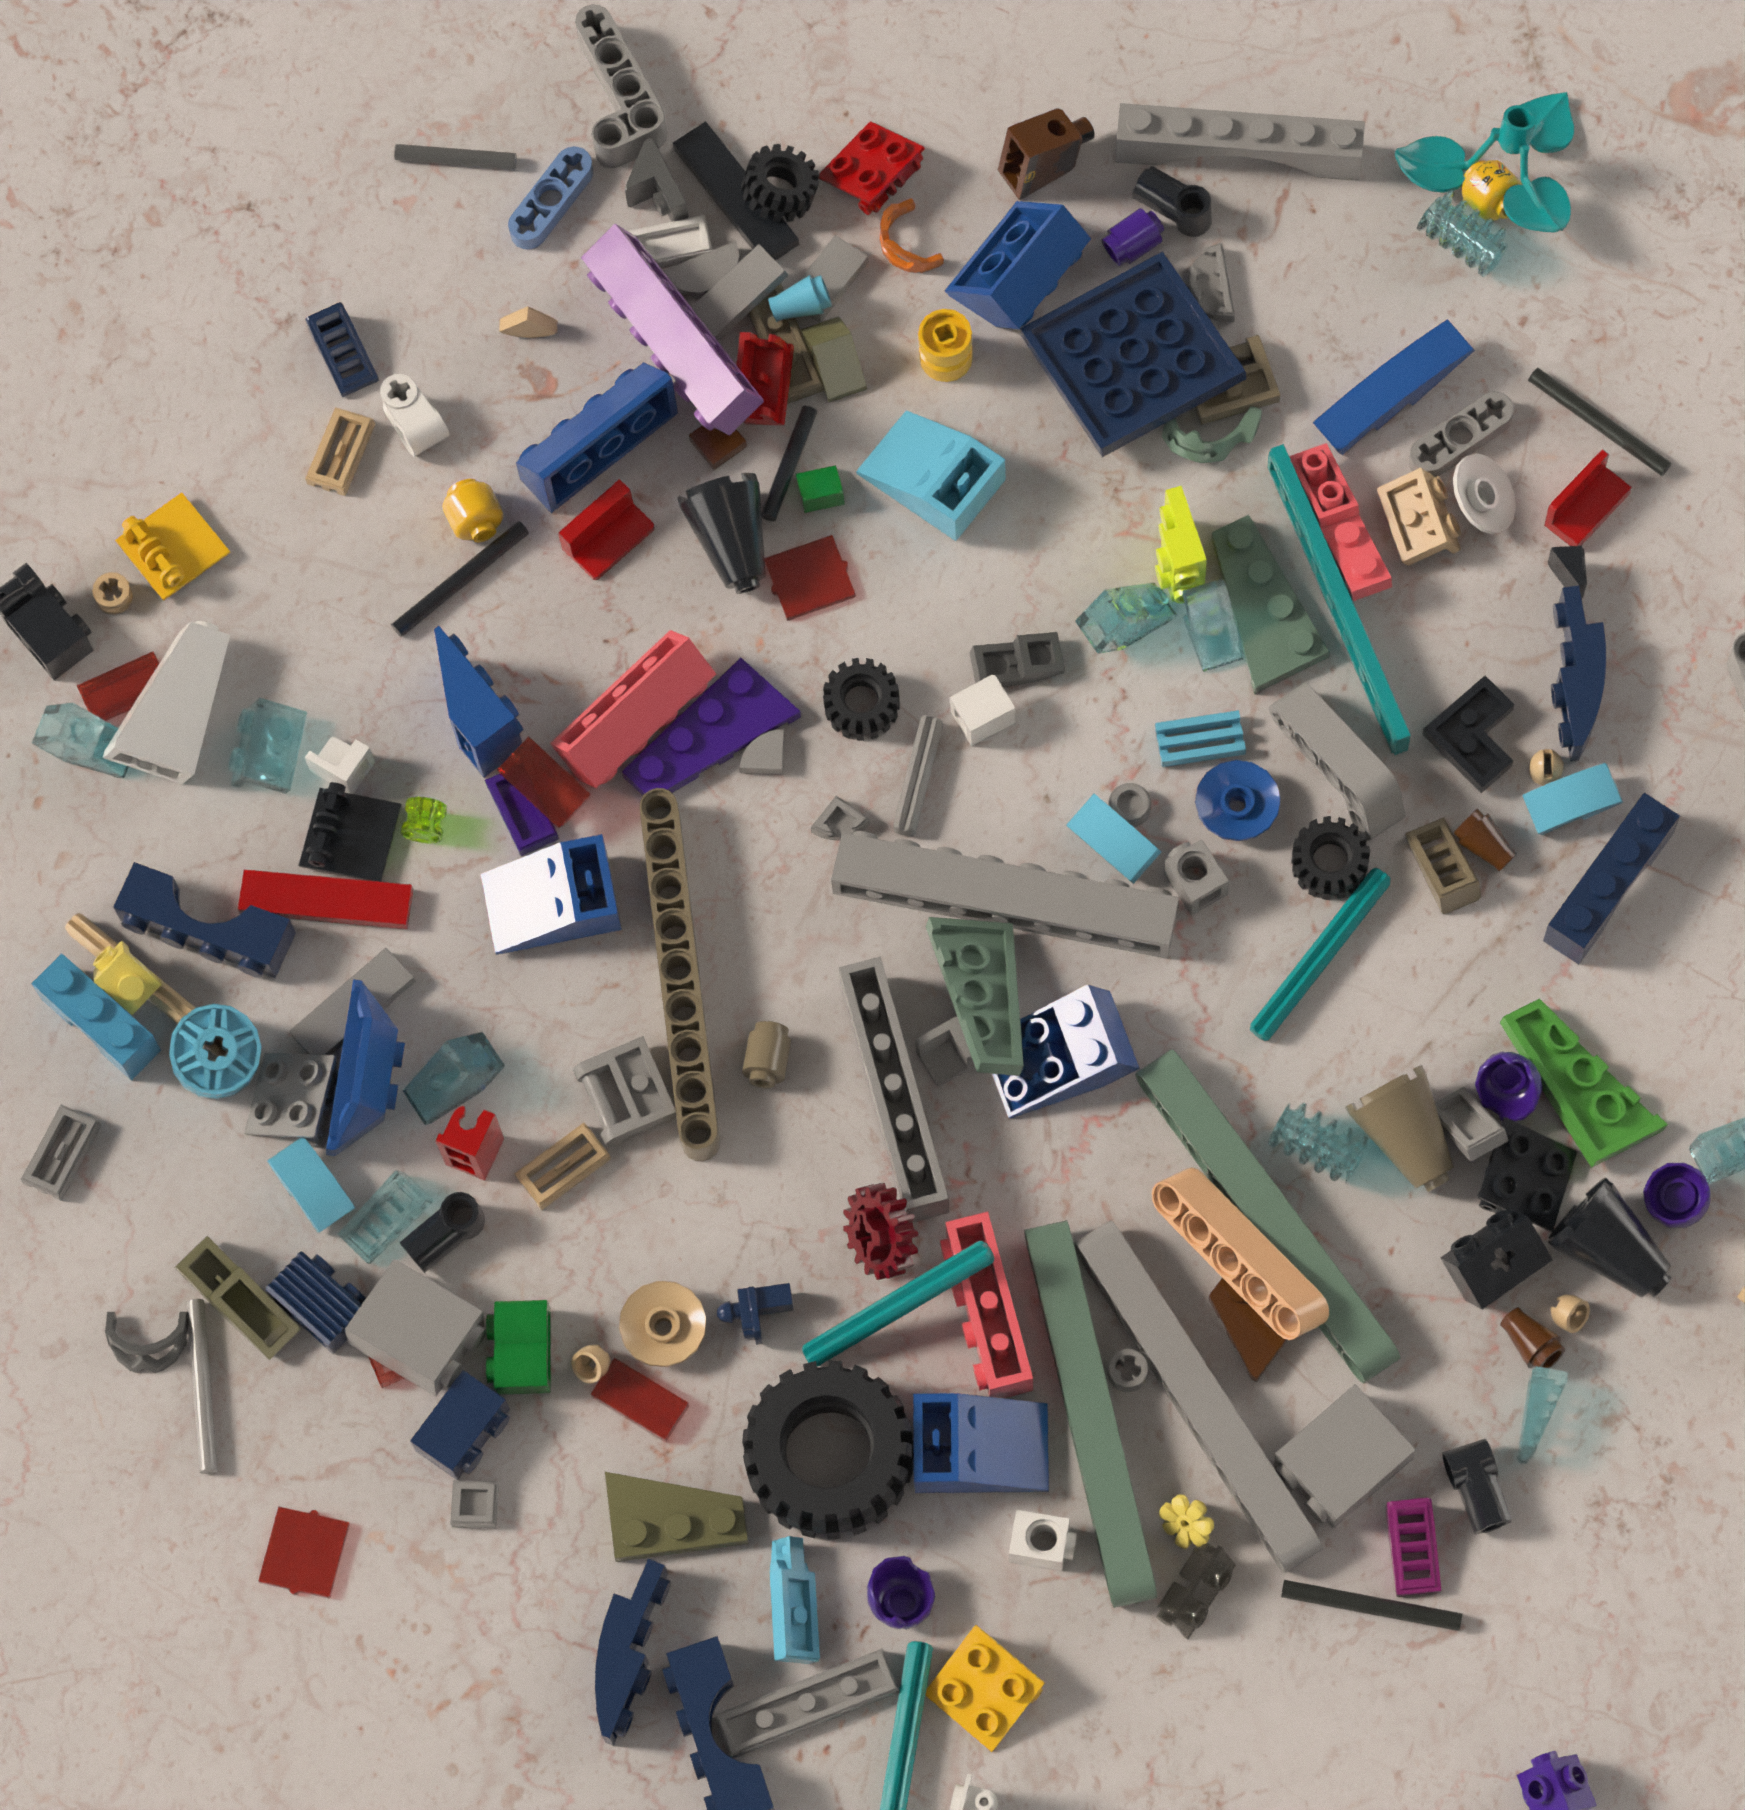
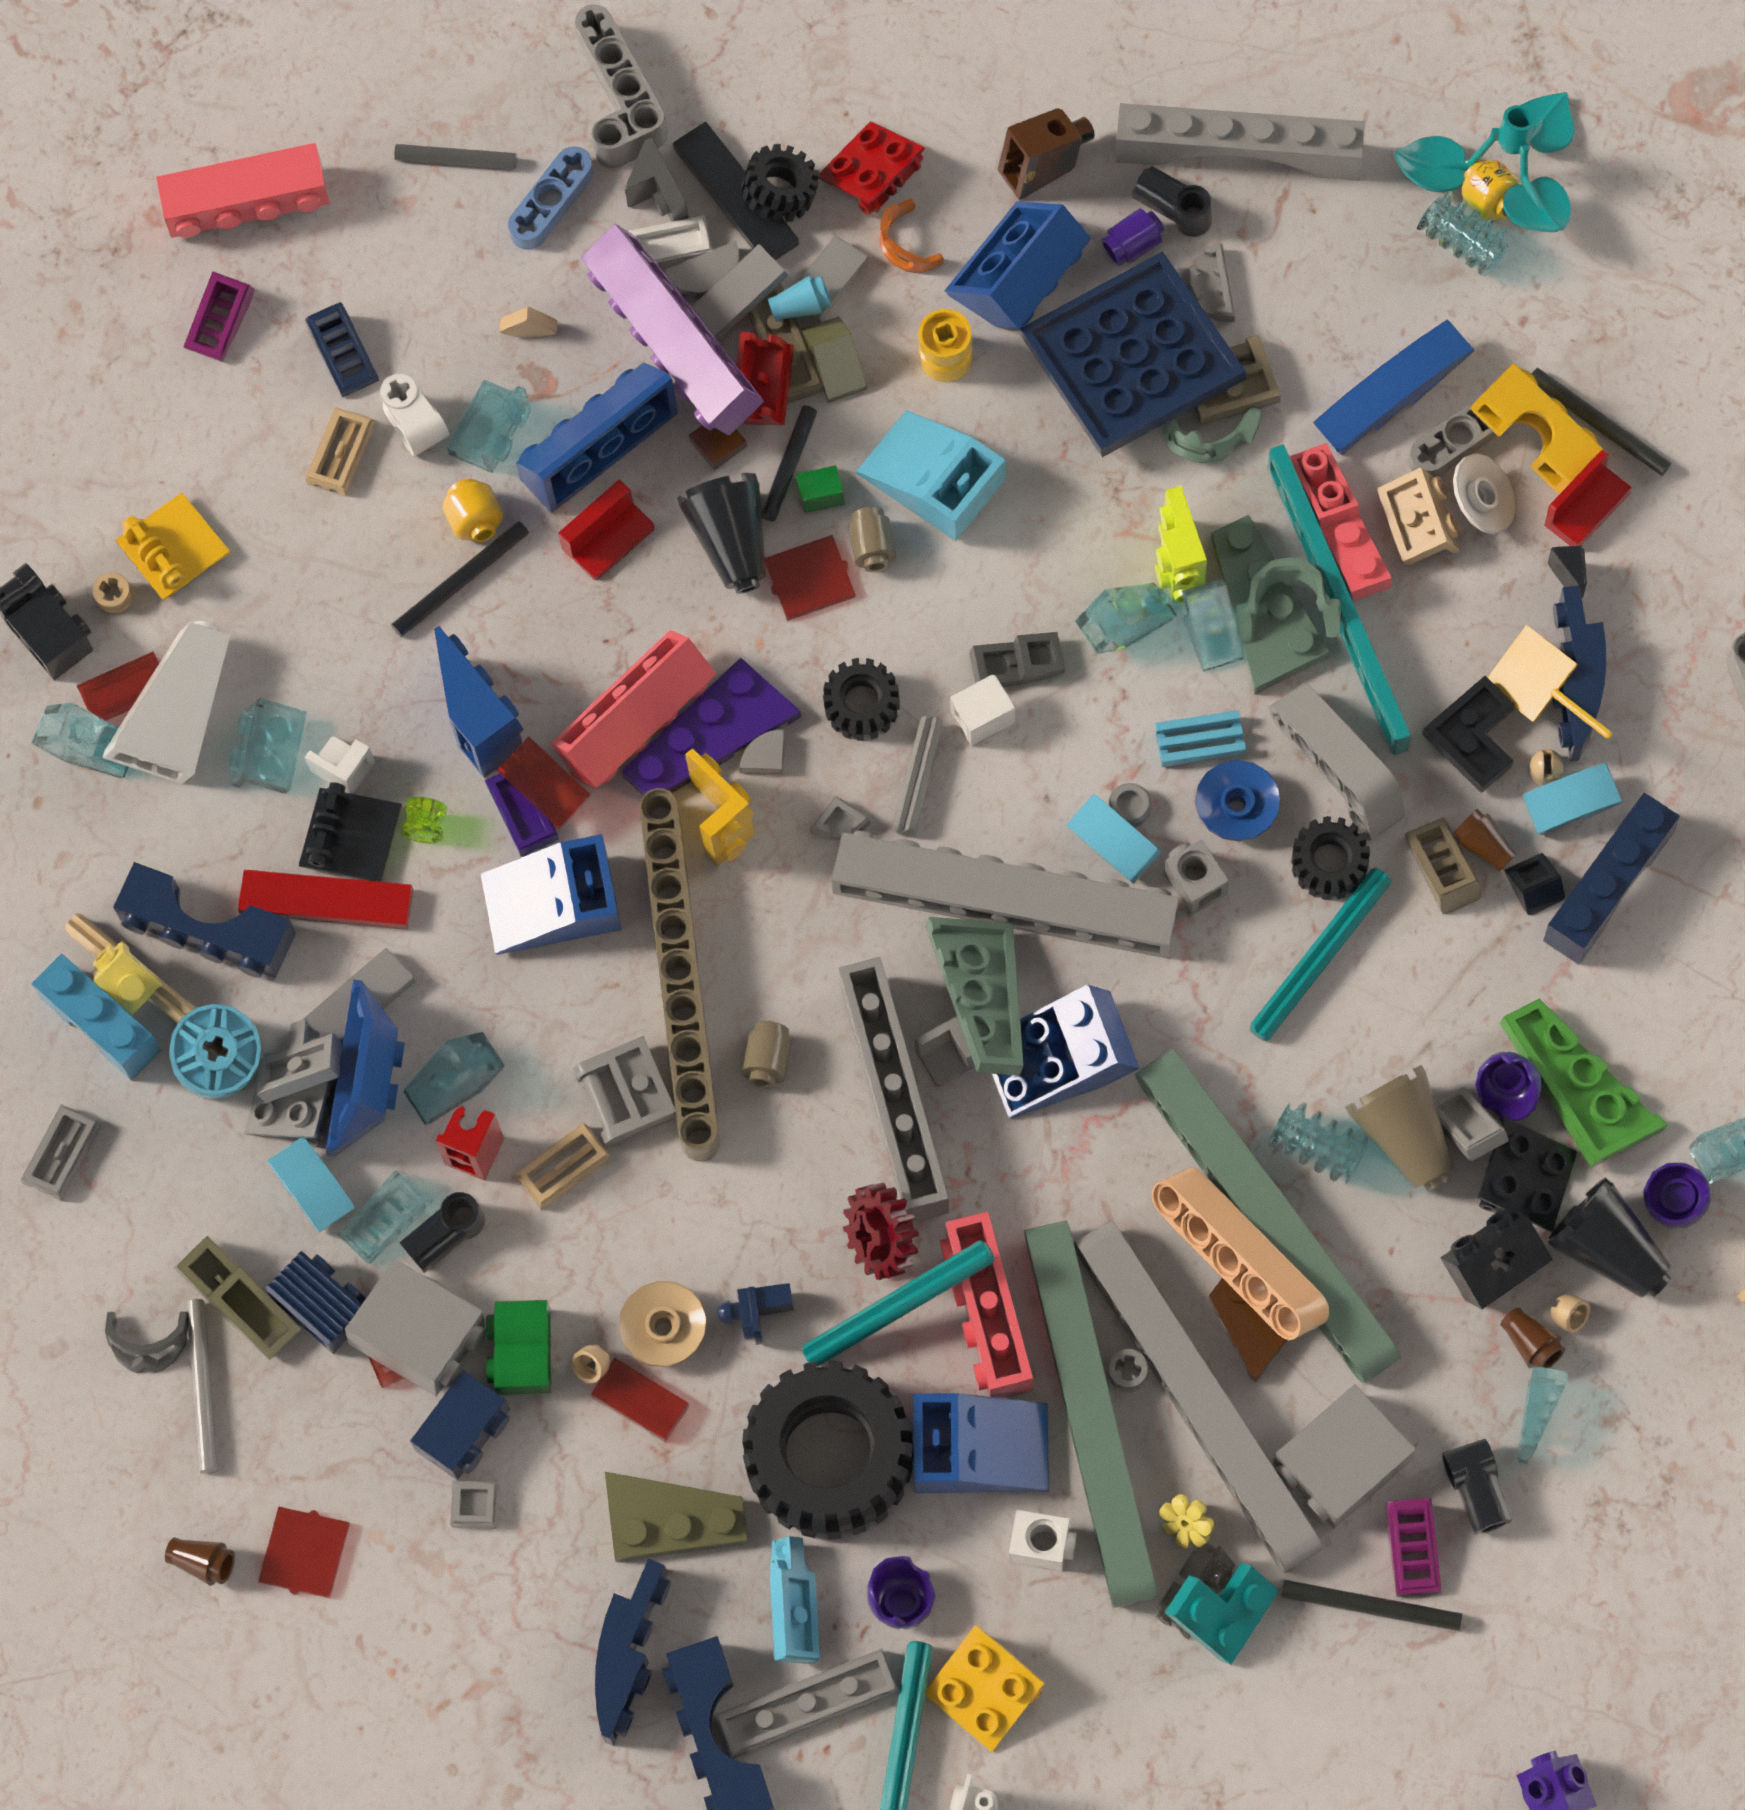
none -> coral brick [156,143,330,238]
none -> reddish brown cone [165,1537,235,1586]
none -> magenta slope [183,271,255,362]
none -> light grey hinge [256,1019,342,1103]
none -> clear light blue bracket [447,380,531,473]
none -> yellow bracket [685,749,755,867]
none -> dark tan brick [848,507,896,572]
none -> teal plate [1165,1563,1279,1665]
none -> sand green helmet [1235,558,1341,642]
none -> yellow arch [1470,363,1604,495]
none -> piece [1488,625,1612,739]
none -> black slope [1504,853,1565,915]

